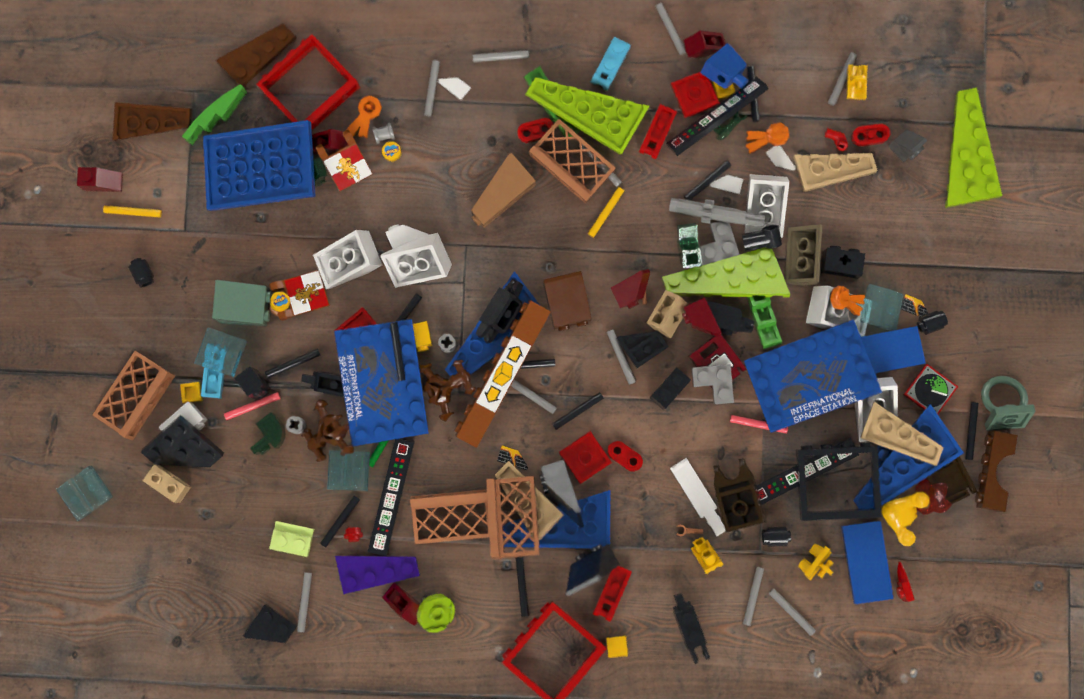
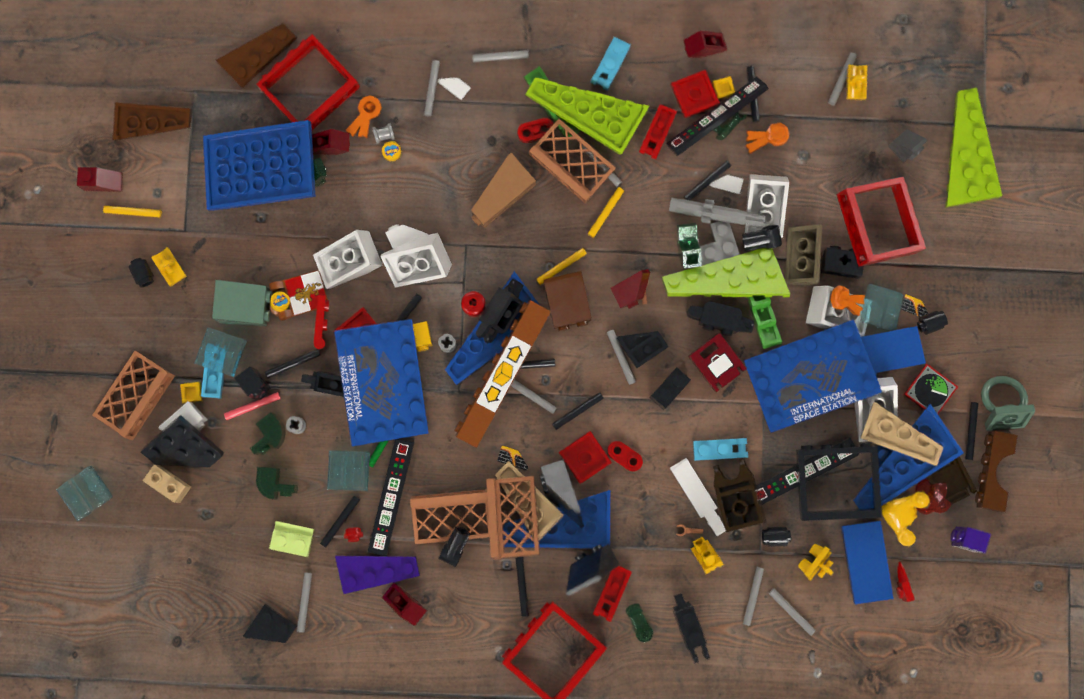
bright green slope [182,85,247,145] -> none
reddish brown piece [301,399,354,462] -> none
flag [315,130,373,192] -> none
black bar [390,322,406,381] -> none
lime tile [417,594,455,633] -> none
reddish brown piece [419,359,476,422] -> none
yellow tile [606,635,628,658] -> none
tan brick [647,290,689,338] -> none
light grey piece [655,3,686,55] -> none
dark red slope [682,298,721,337] -> none
light grey plate [691,364,734,404] -> none
blue torso [700,43,749,89] -> none
coral bar [730,415,788,434] -> none
white sticker [766,146,796,170] -> none
tan wing [793,153,877,192] -> none
red arm [824,128,848,151] -> none
red plate [851,124,890,146] -> none
none -> yellow hips [151,247,187,287]
none -> clear green brick [256,467,298,500]
none -> red plate [314,295,330,349]
none -> black piece [438,526,470,568]
none -> red head [461,291,486,317]
none -> yellow bar [536,248,587,285]
none -> clear green piece [626,603,653,642]
none -> medium azure plate [693,438,748,461]
none -> red window [836,177,926,267]
none -> dark purple brick [950,527,991,553]

